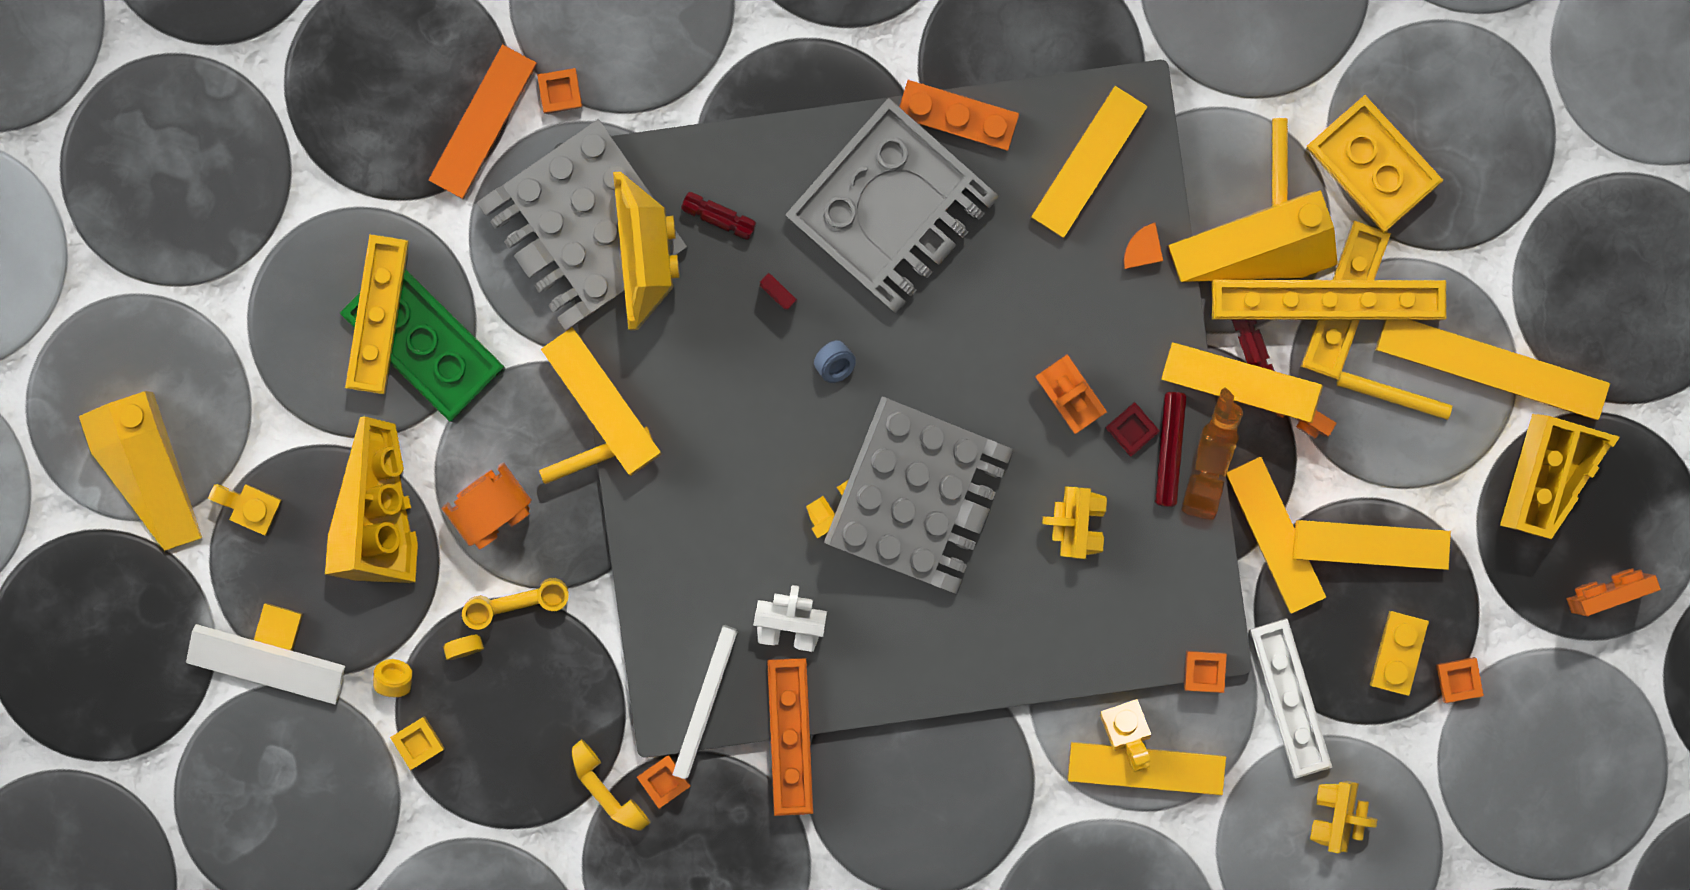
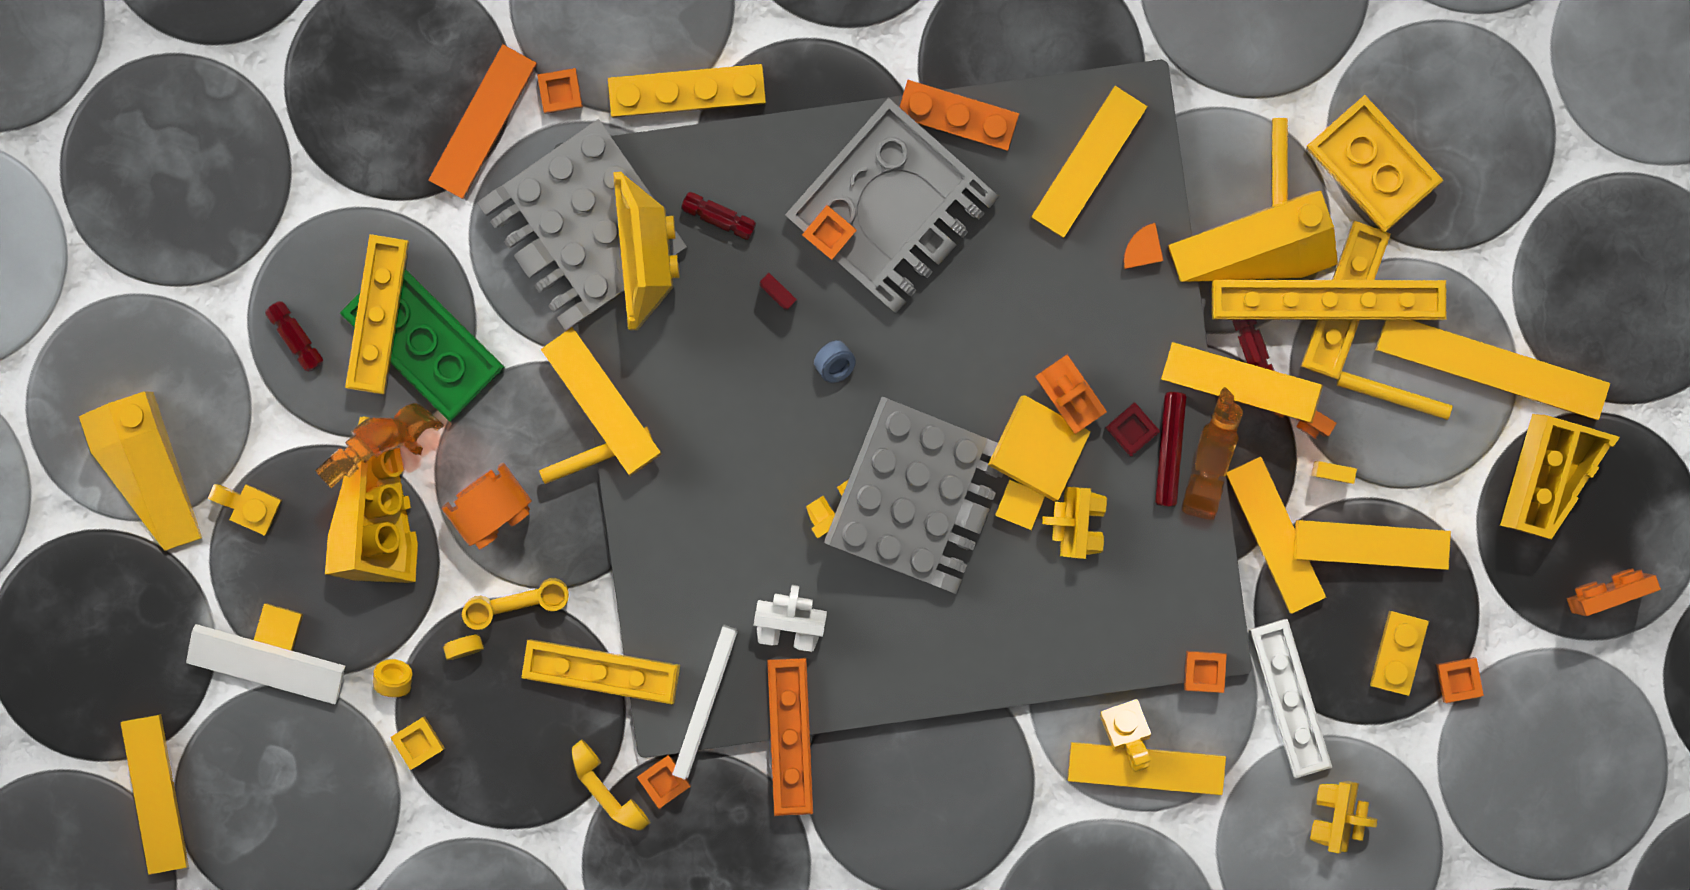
none -> yellow tile [121,714,189,875]
none -> dark red axle [265,301,323,372]
none -> clear orange piece [315,403,444,488]
none -> yellow tile [522,639,680,704]
none -> yellow plate [608,64,766,118]
none -> orange tile [802,205,857,260]
none -> yellow tile [988,395,1091,501]
none -> yellow tile [995,479,1045,530]
none -> yellow tile [1311,461,1357,484]

